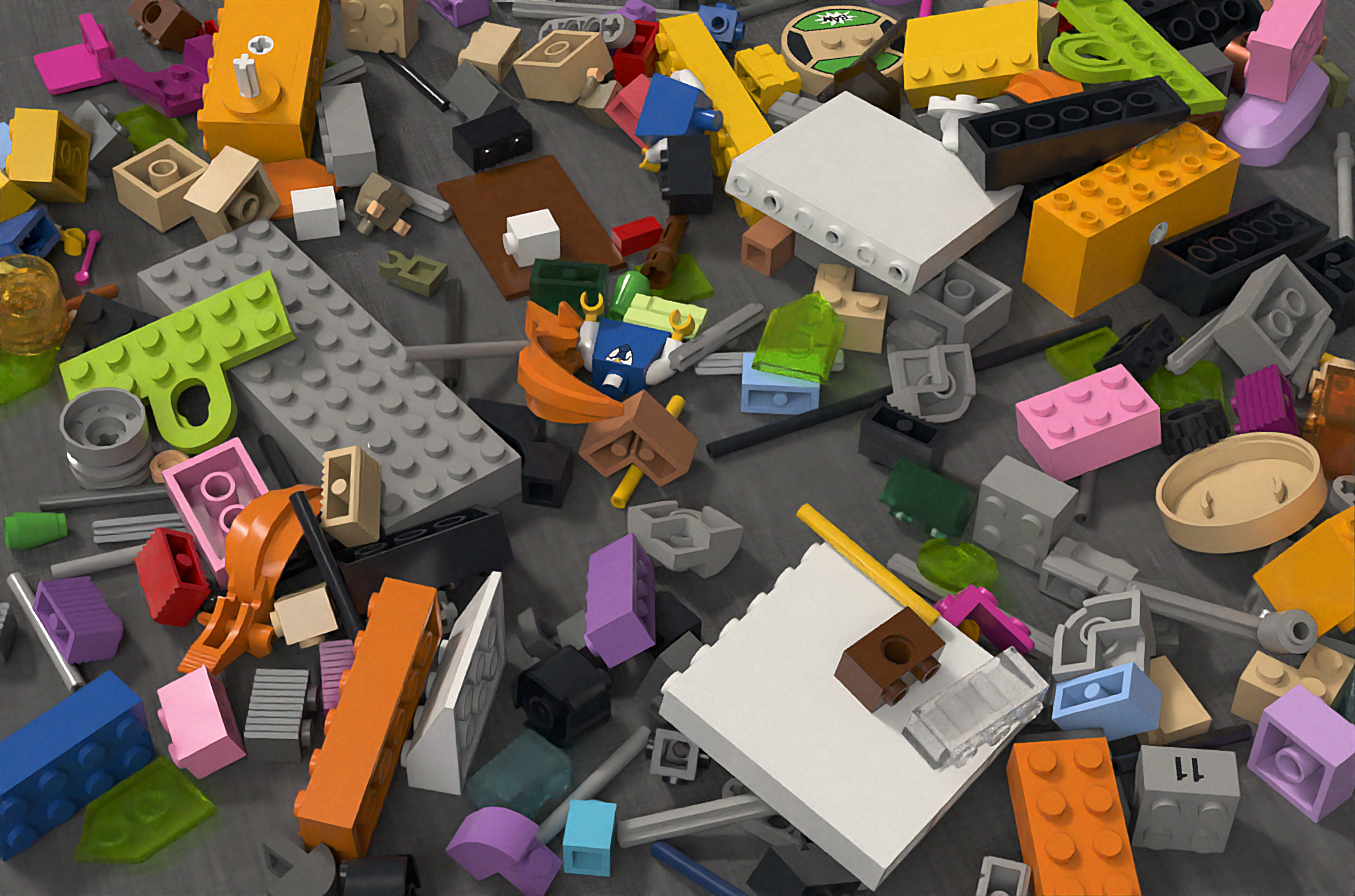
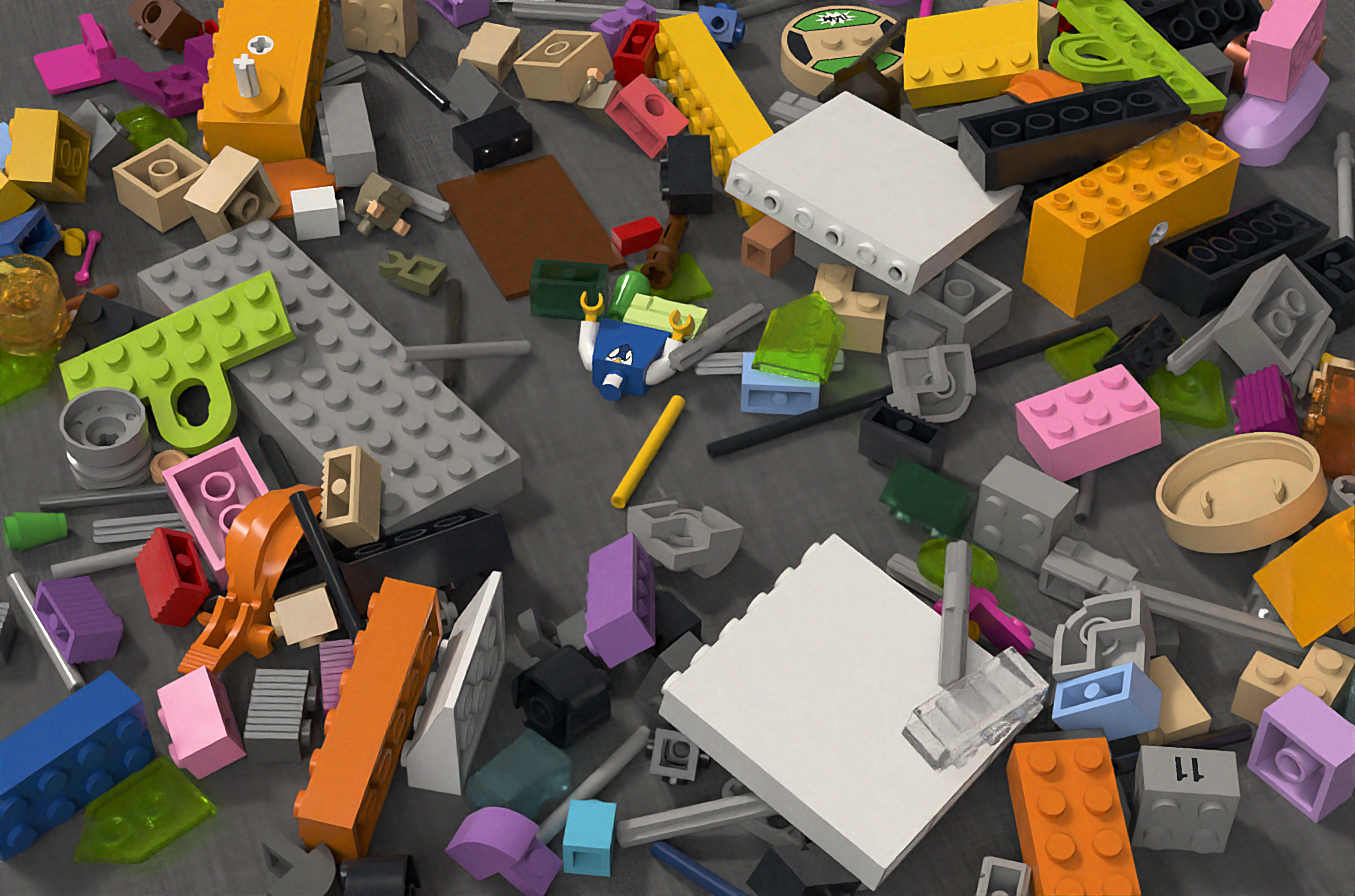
black arch [467,397,573,509] -> none
white brick [503,209,560,268] -> none
orange piece [517,301,624,424] -> none
light grey beam [538,13,636,49] -> none
nougat brick [578,389,698,487] -> none
blue torso [634,67,723,173] -> none
yellow brick [734,44,802,114] -> none
yellow piece [796,503,941,628] -> none
reddish brown brick [834,606,946,714] -> none
white plate [927,95,1000,152] -> none
black tyre [1159,399,1231,455] -> none
light grey brick [1257,609,1318,656] -> none
olive plate [1312,54,1350,110] -> none
none -> light grey axle [938,540,972,694]

